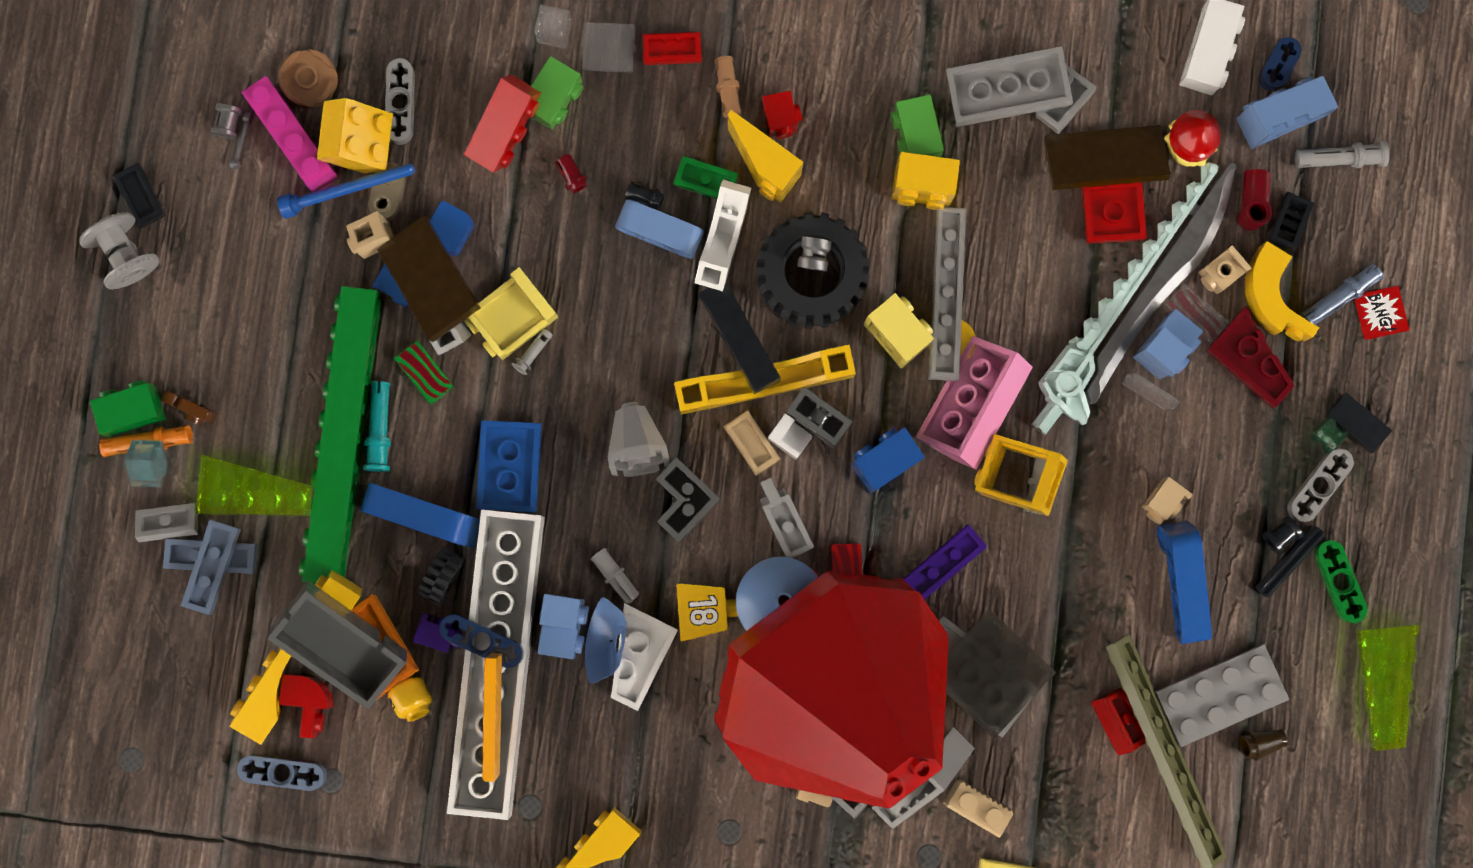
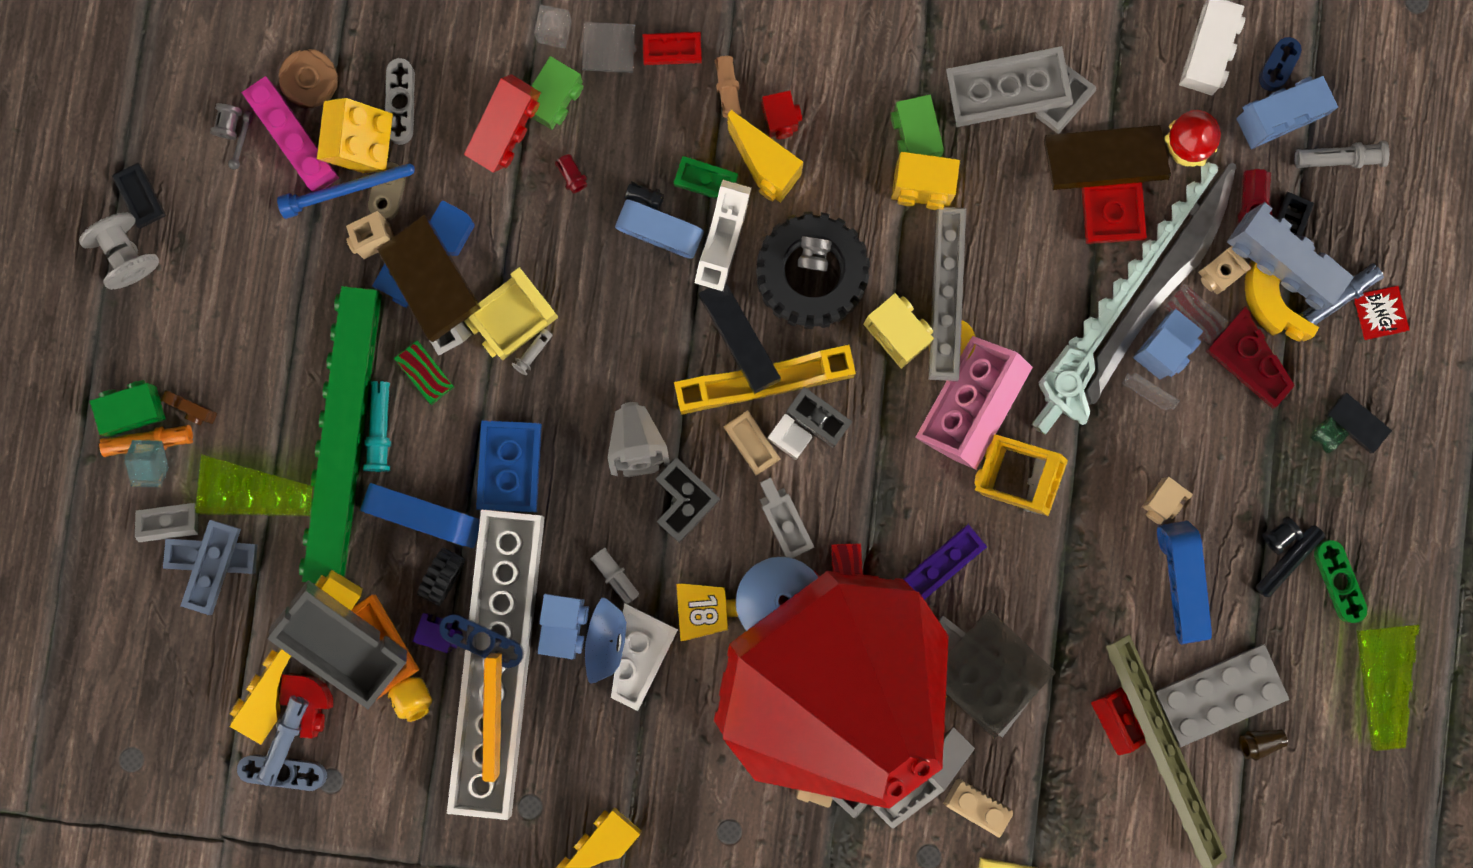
blue brick [851,427,925,494] -> none
light grey beam [1287,449,1354,522] -> none
none -> sand blue pin [256,696,309,786]
none -> sand blue wedge [1227,202,1353,310]

